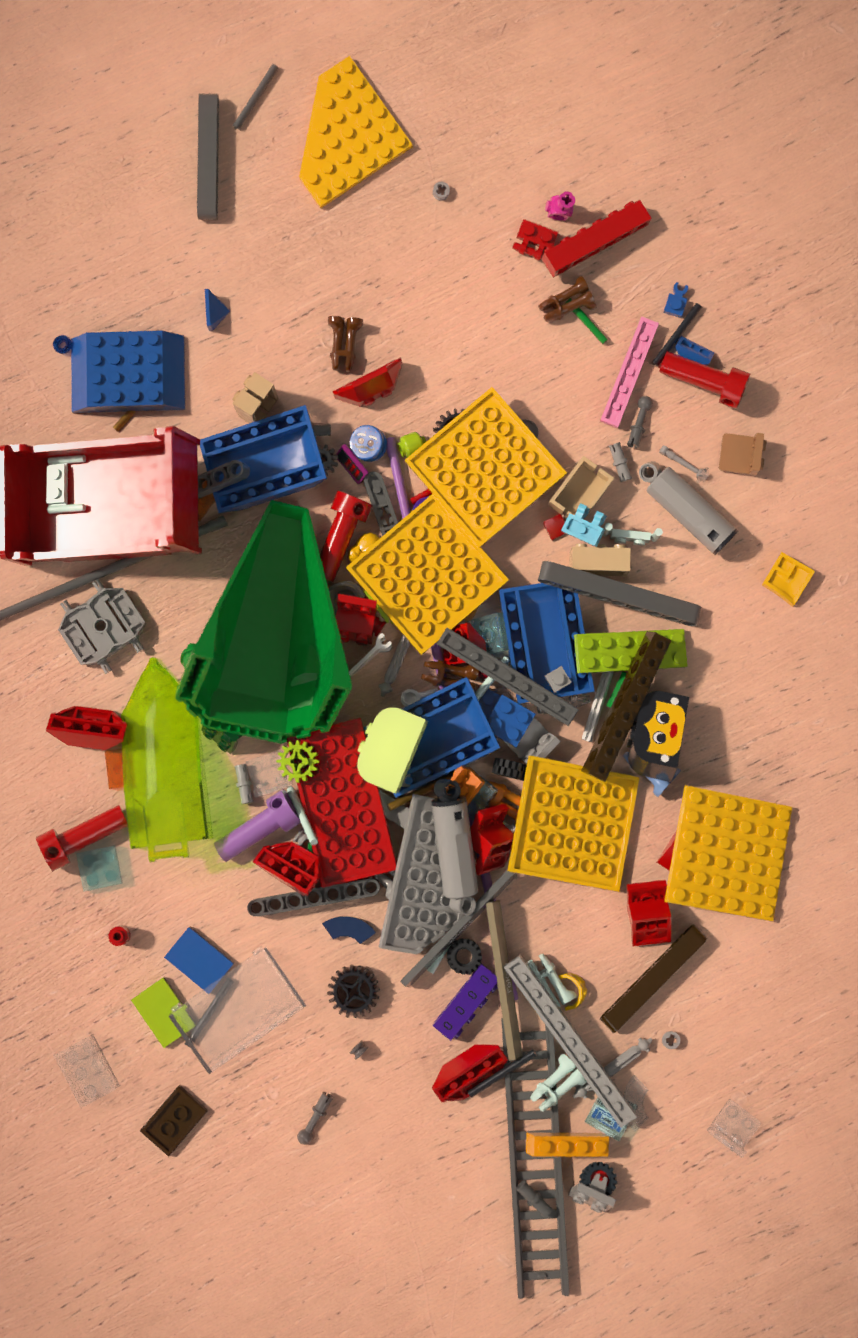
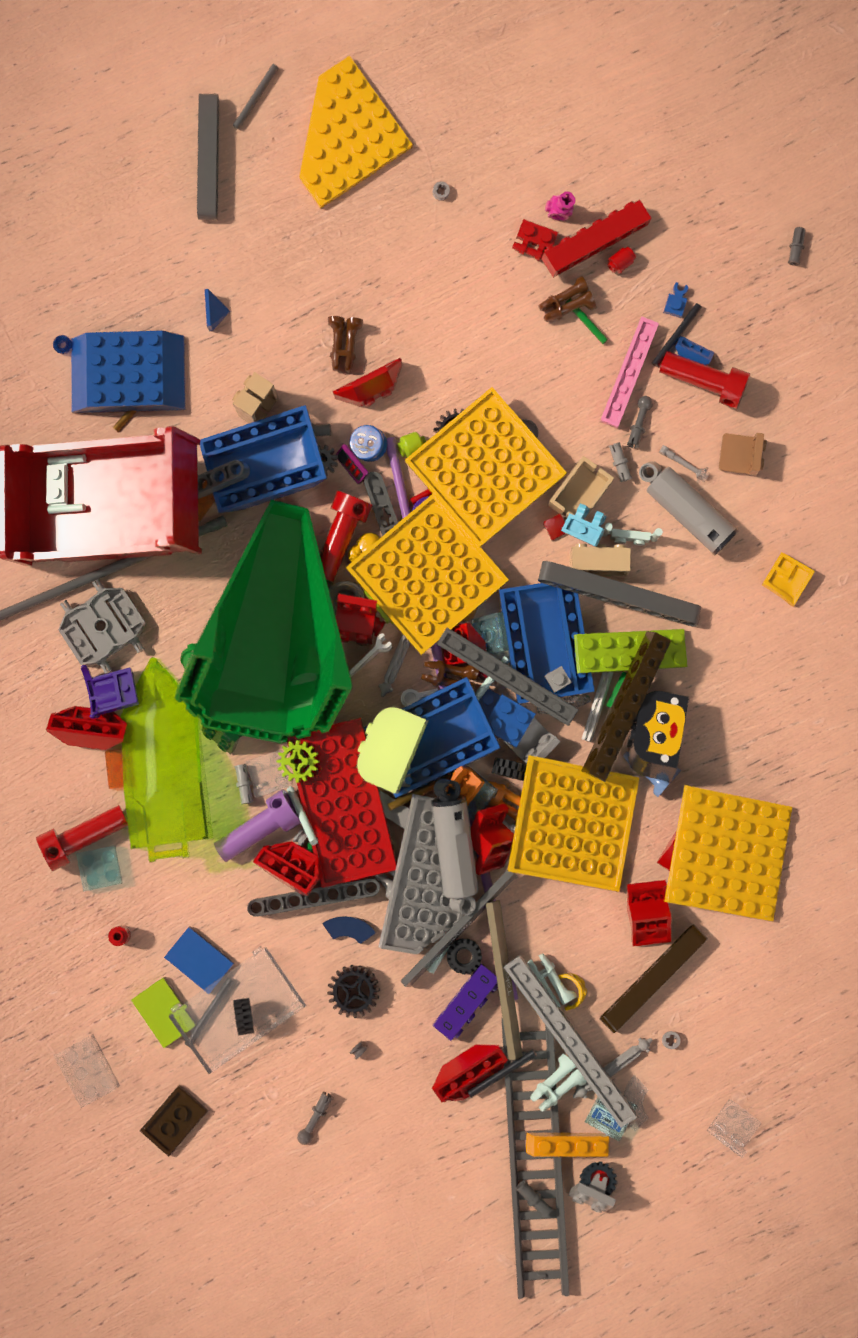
none -> dark purple piece [81,665,139,719]
none -> black tyre [233,998,254,1036]
none -> red brick [607,246,636,274]
none -> dark grey axle [788,227,806,266]

